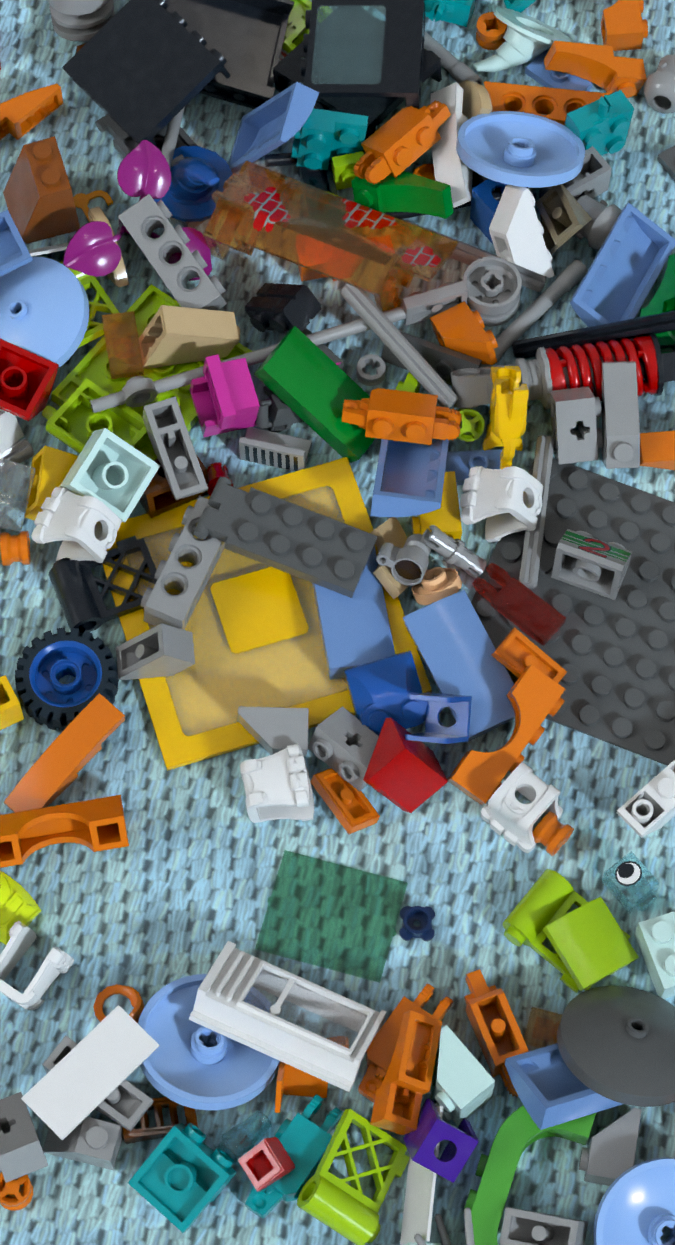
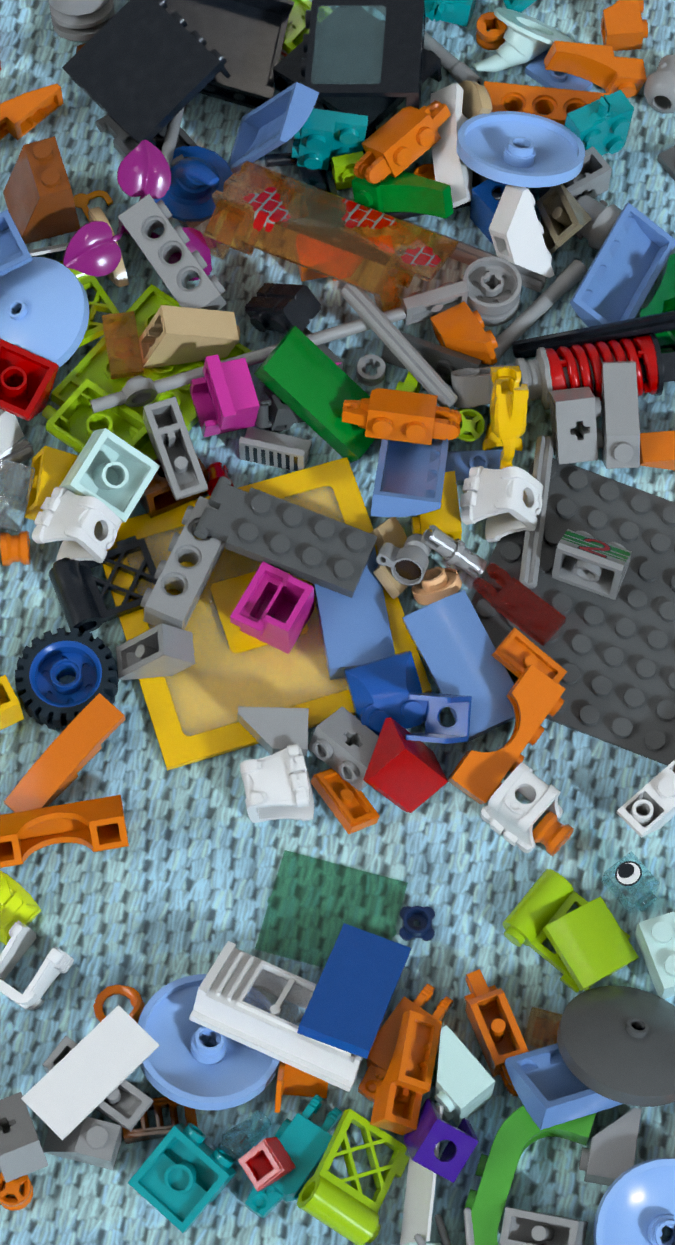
none -> dark pink plate [230,562,314,654]
none -> blue tile [297,923,411,1059]

